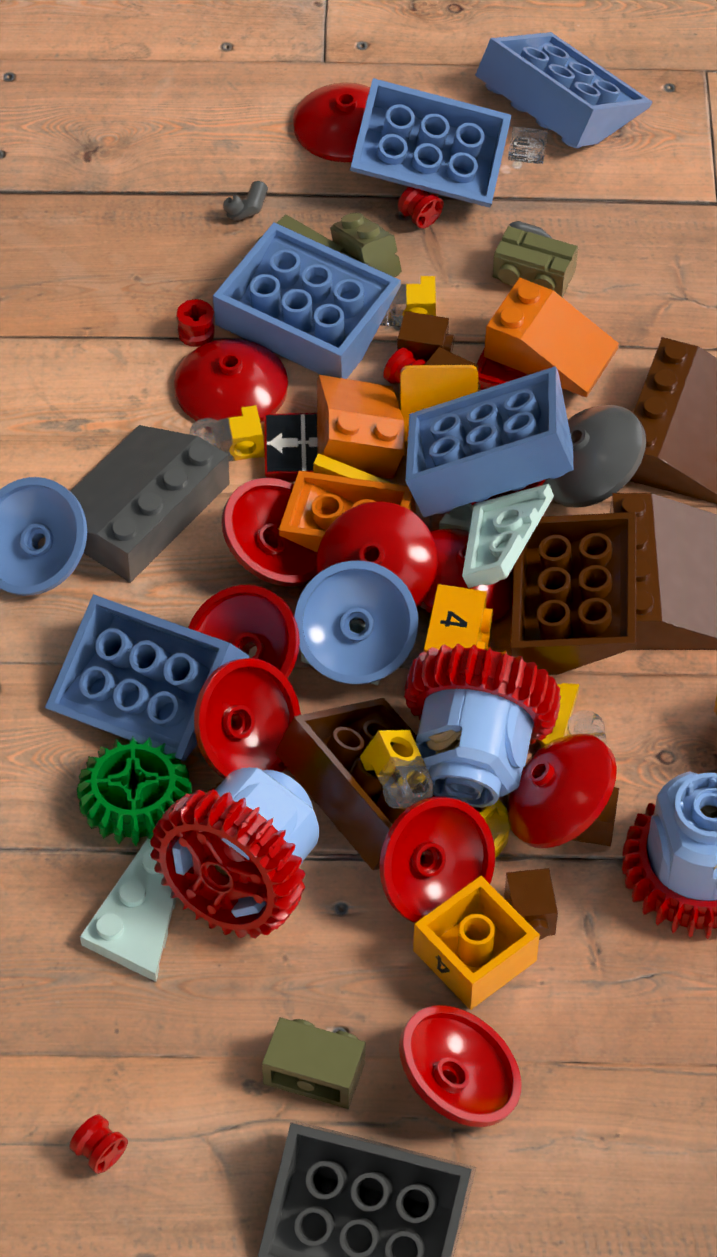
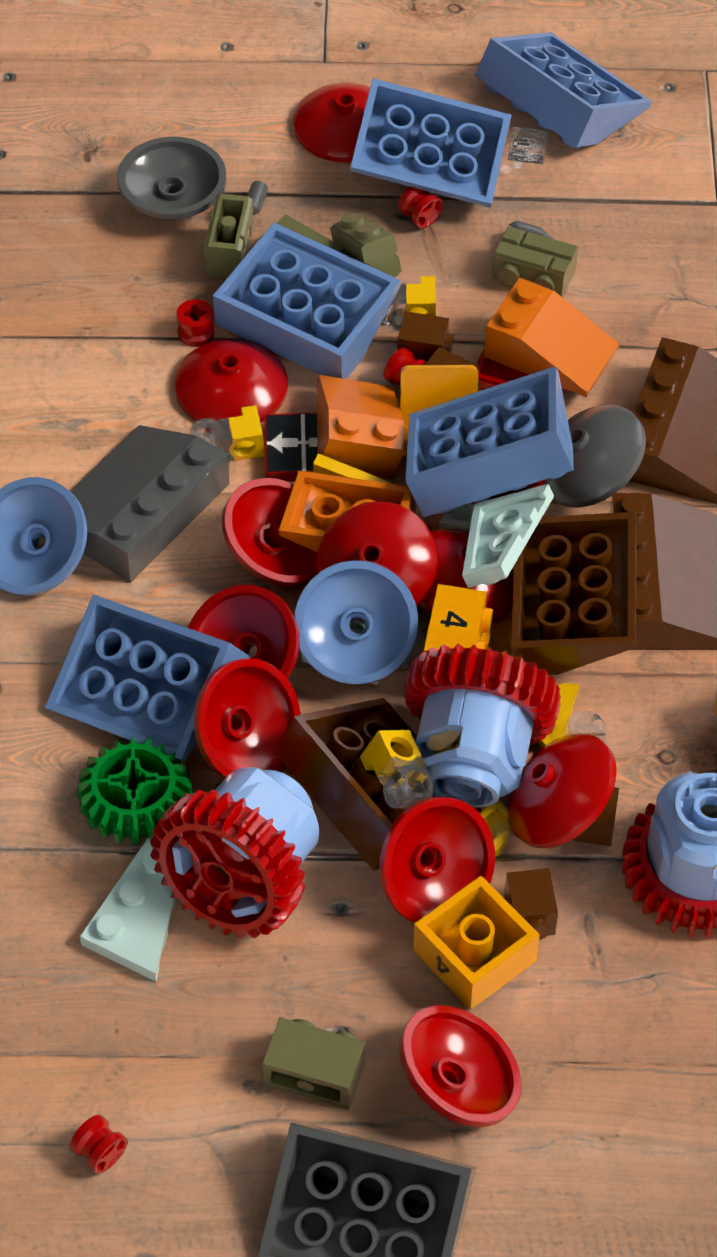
none -> dark grey dish [117,136,227,220]
none -> olive brick [204,193,253,279]

